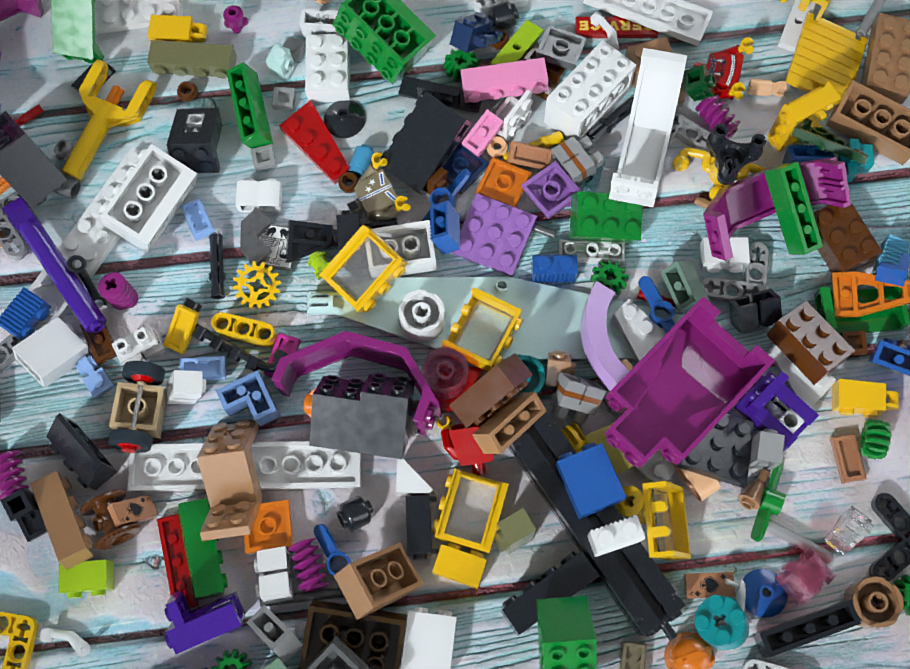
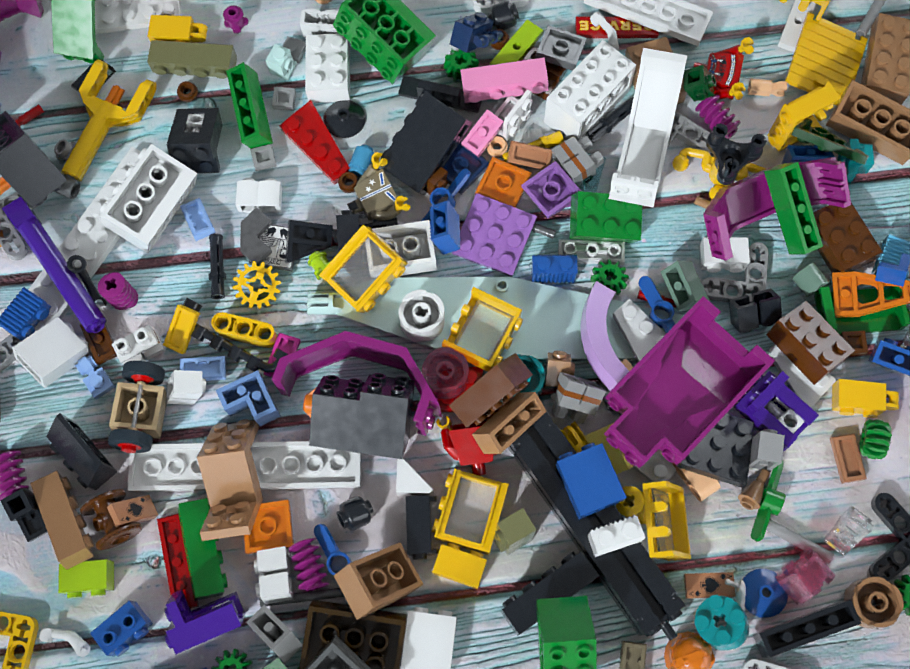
none -> blue brick [90,600,153,657]
none -> sand green piece [792,263,829,297]

